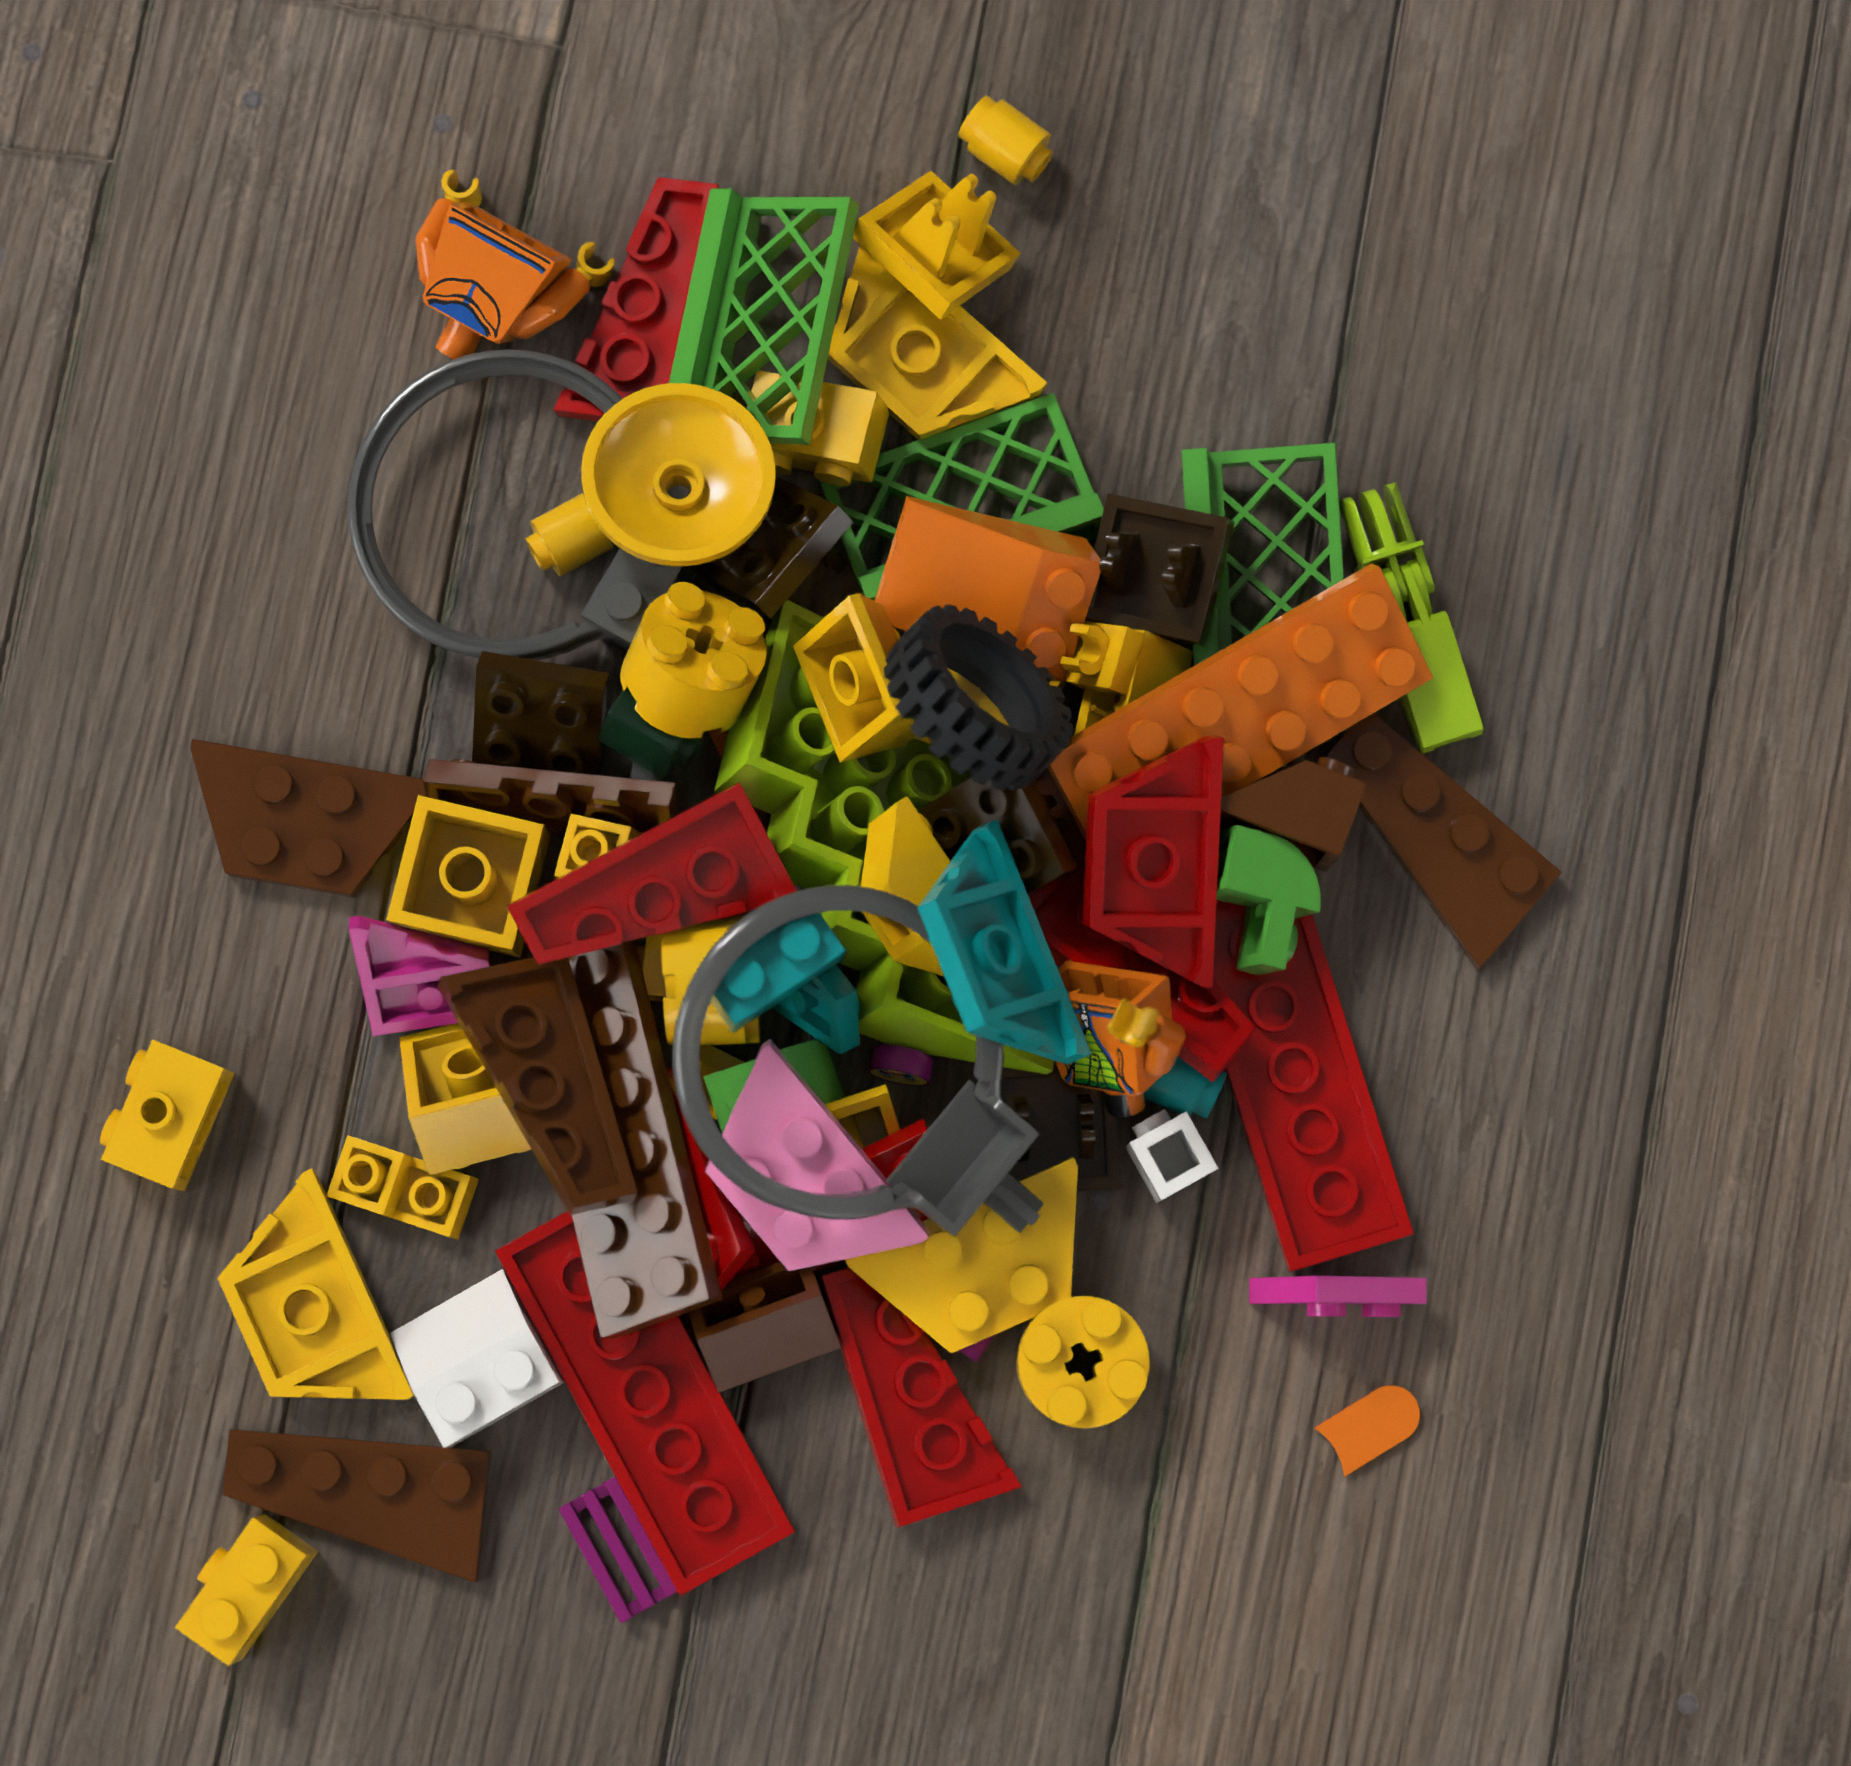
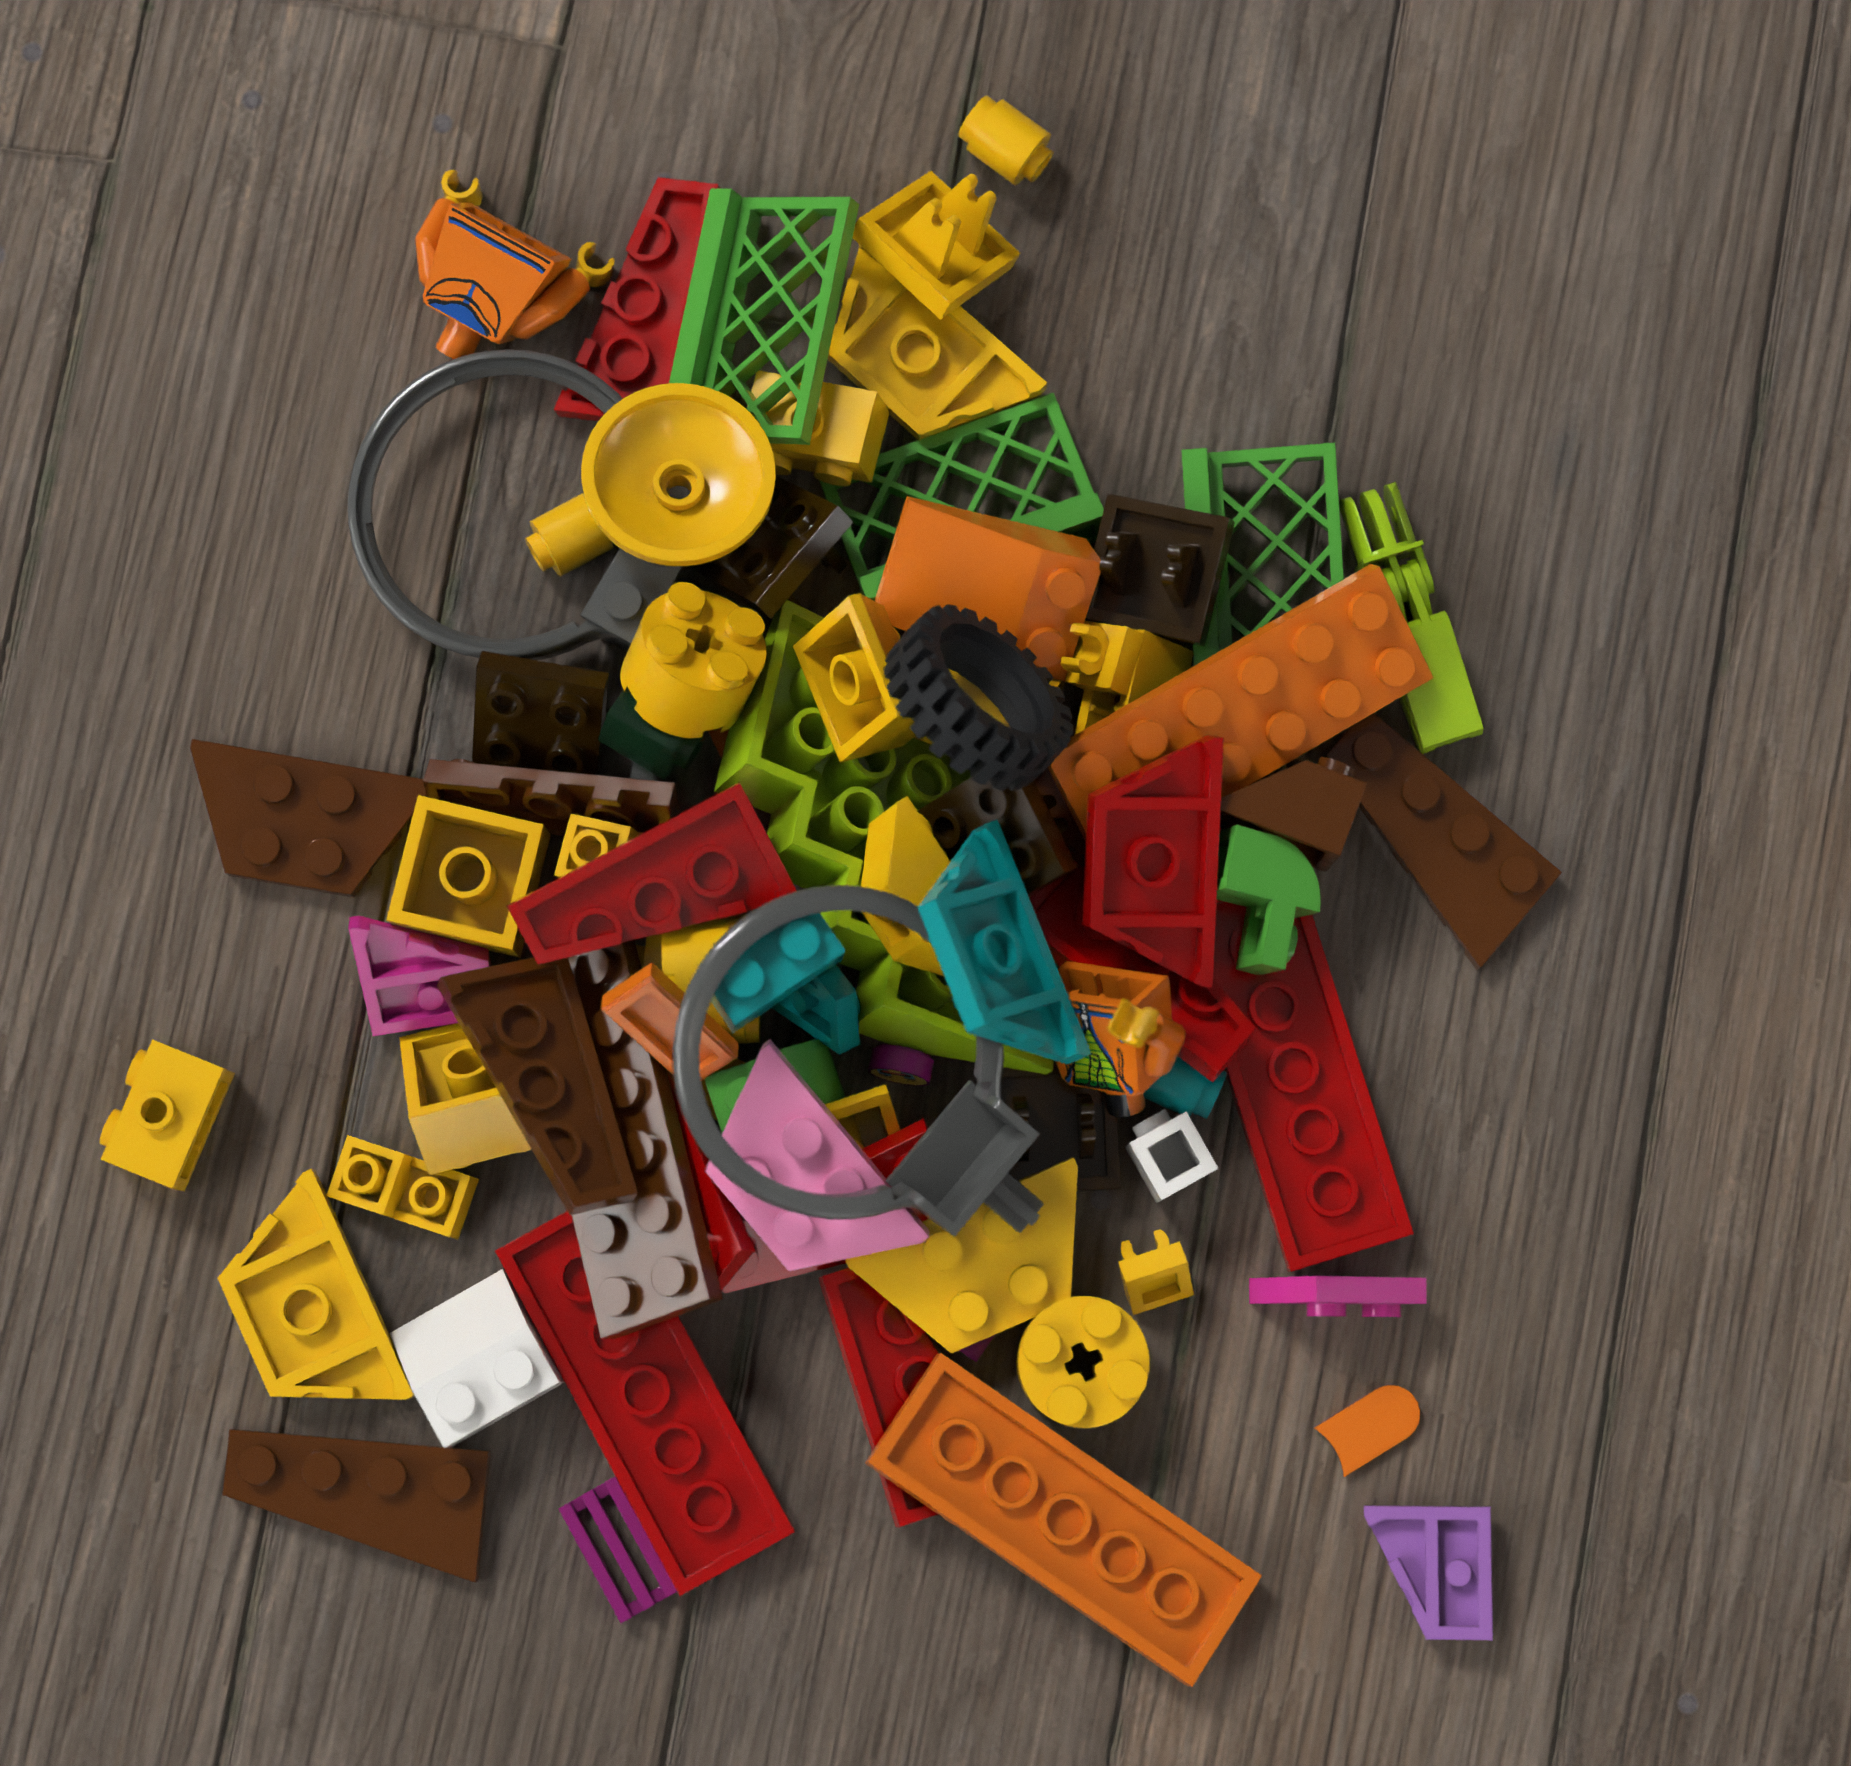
yellow brick [175,1514,318,1666] -> none
reddish brown brick [689,1262,841,1393] -> none
none -> orange tile [601,962,739,1081]
none -> orange plate [865,1353,1262,1687]
none -> yellow tile [1118,1229,1194,1315]
none -> medium lavender wing [1364,1505,1493,1640]

